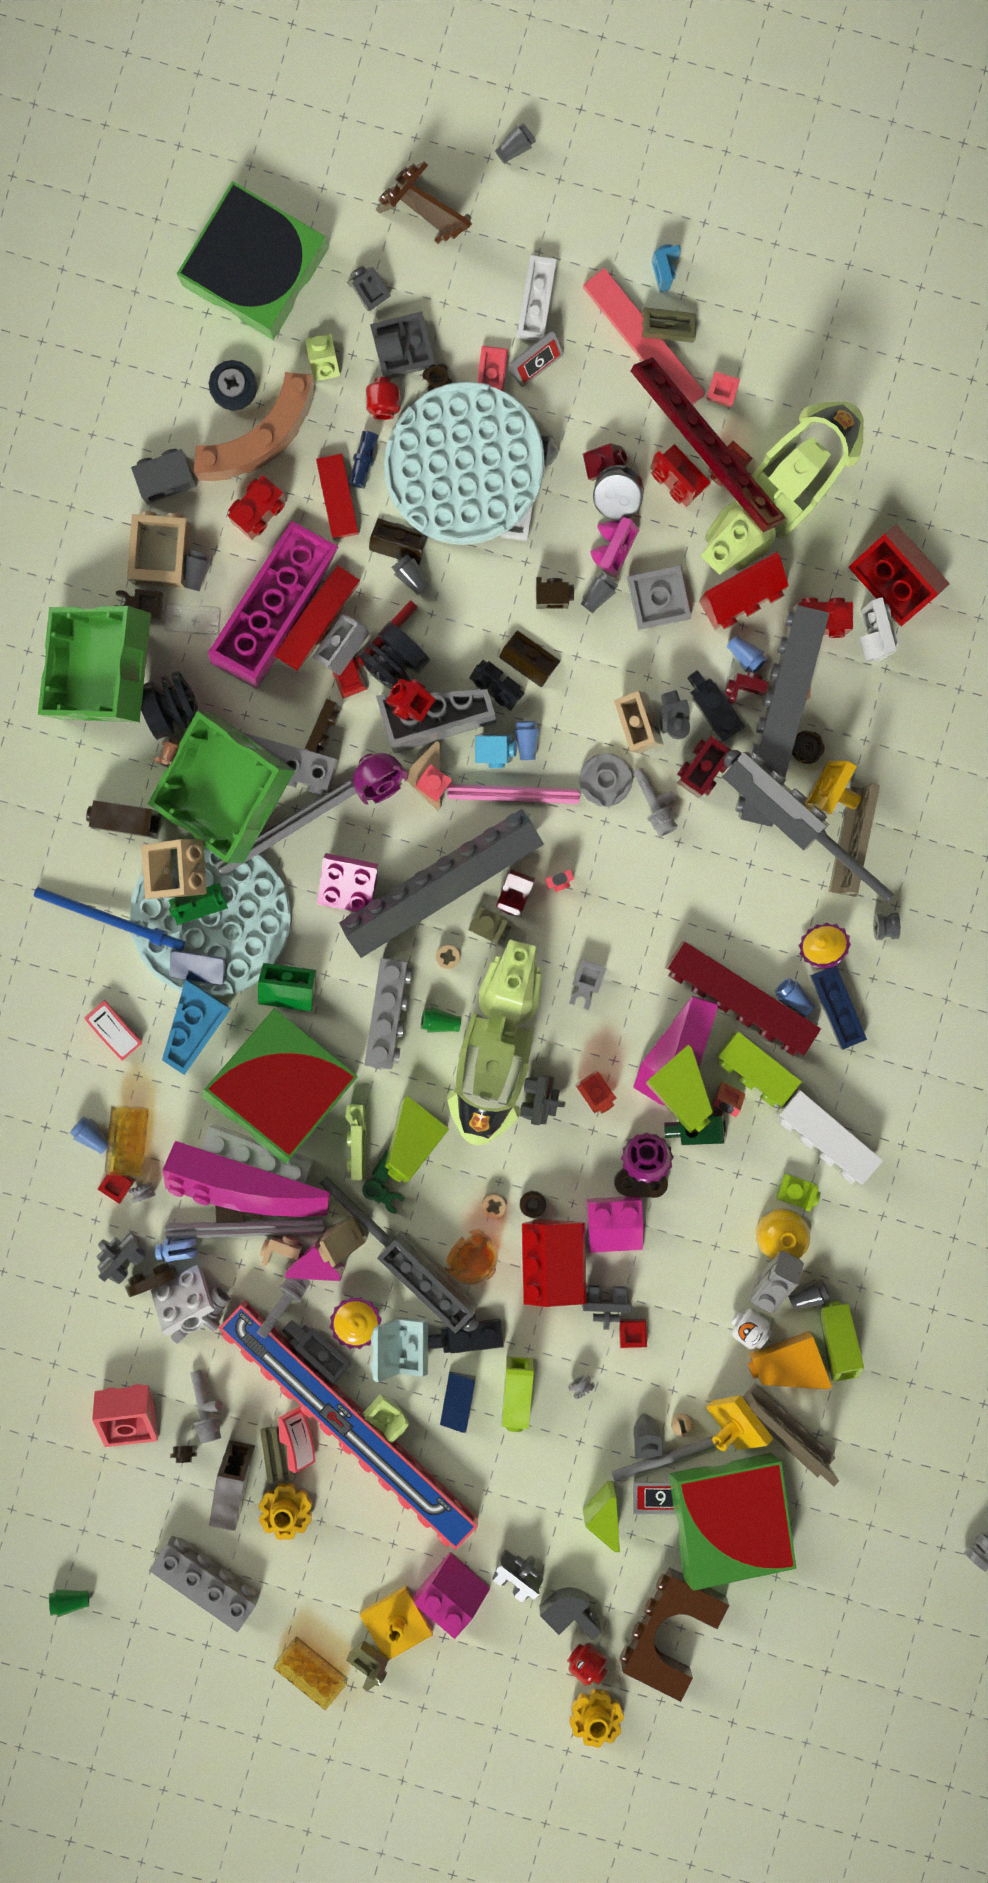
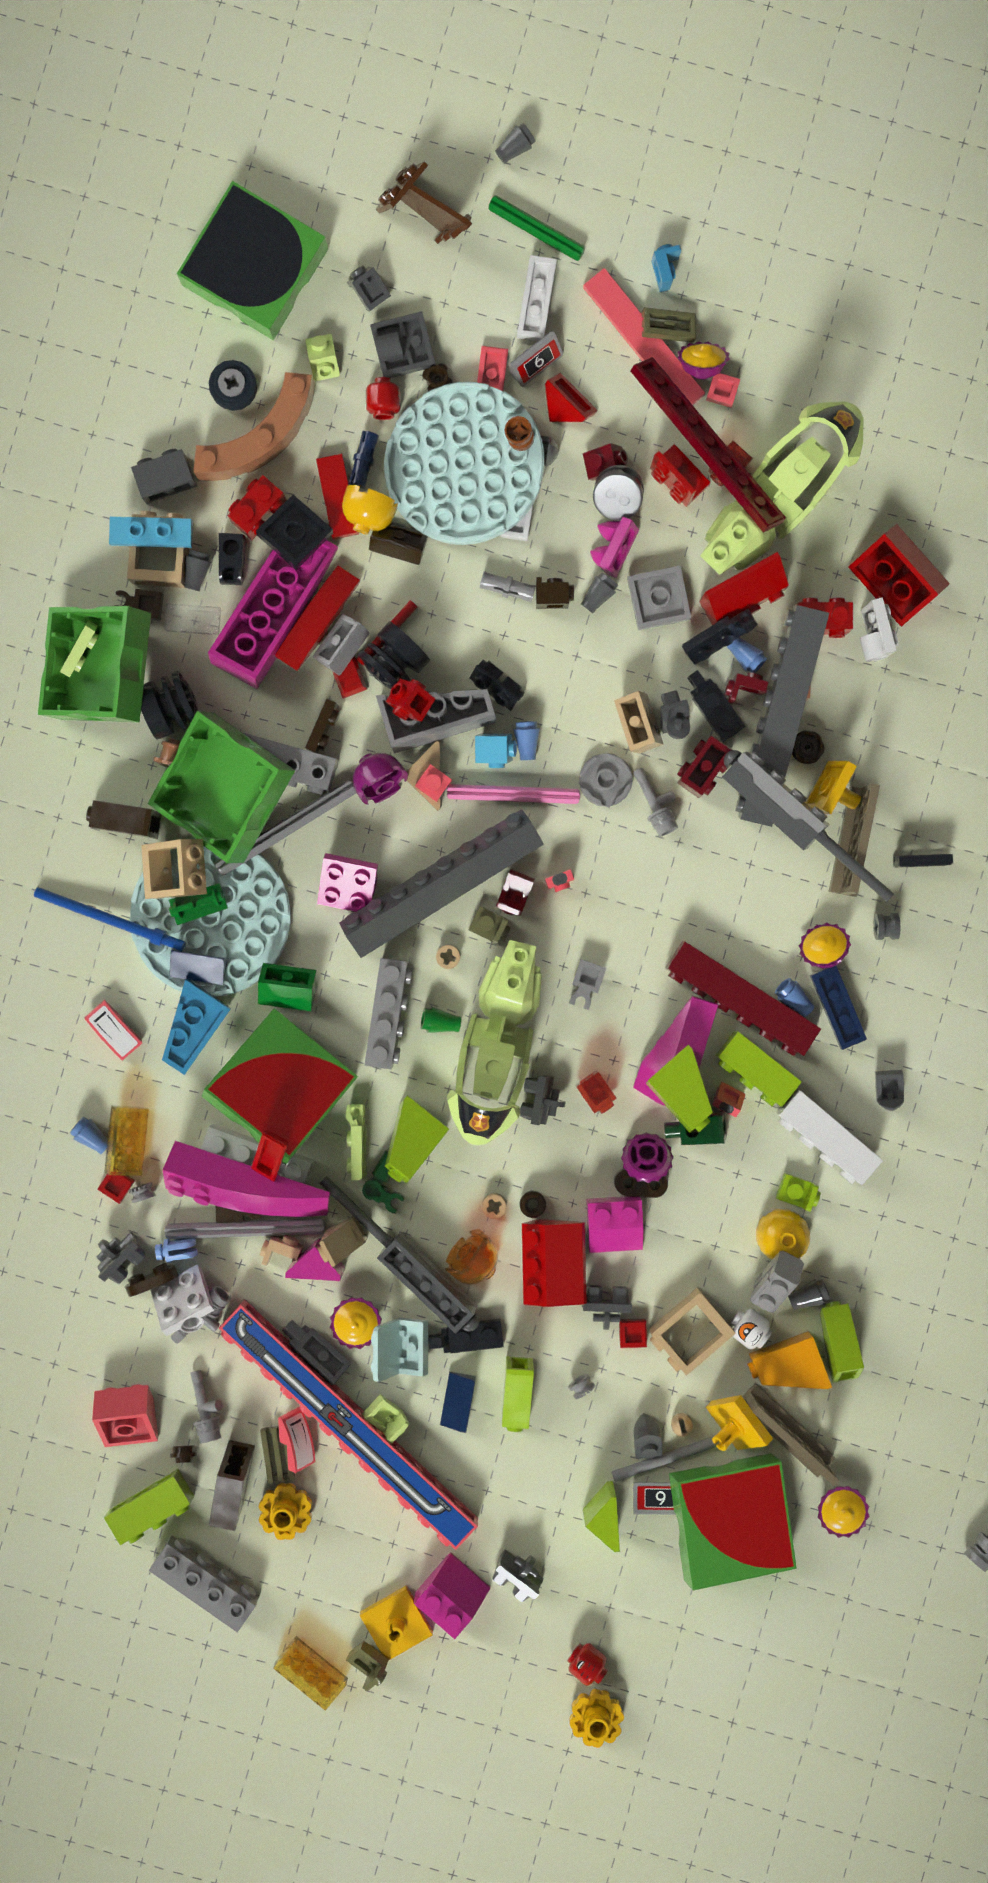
green cone [49,1589,89,1617] -> none
light grey piece [257,1278,310,1338] -> none
dark grey cone [391,554,429,595] -> none
dark brown slope [499,630,561,687] -> none
dark grey brick [539,1587,601,1639] -> none
reddish brown arch [619,1567,730,1702] -> none
none -> yellowish green plate [60,620,99,677]
none -> lime brick [104,1469,194,1546]
none -> medium azure plate [109,516,193,548]
none -> black leg [219,533,247,586]
none -> red tile [251,1131,288,1182]
none -> black plate [256,494,333,570]
none -> yellow cylinder [342,485,398,535]
none -> light grey pin [480,571,536,602]
none -> green axle [488,195,585,261]
none -> dark orange wheel [504,416,535,451]
none -> red slope [545,372,598,422]
none -> tan window [649,1287,736,1376]
none -> piece [677,341,730,379]
none -> black hinge [682,609,758,665]
none -> yellow piece [818,1486,870,1538]
none -> dark grey plate [875,1070,904,1111]
none -> black tile [893,854,953,868]

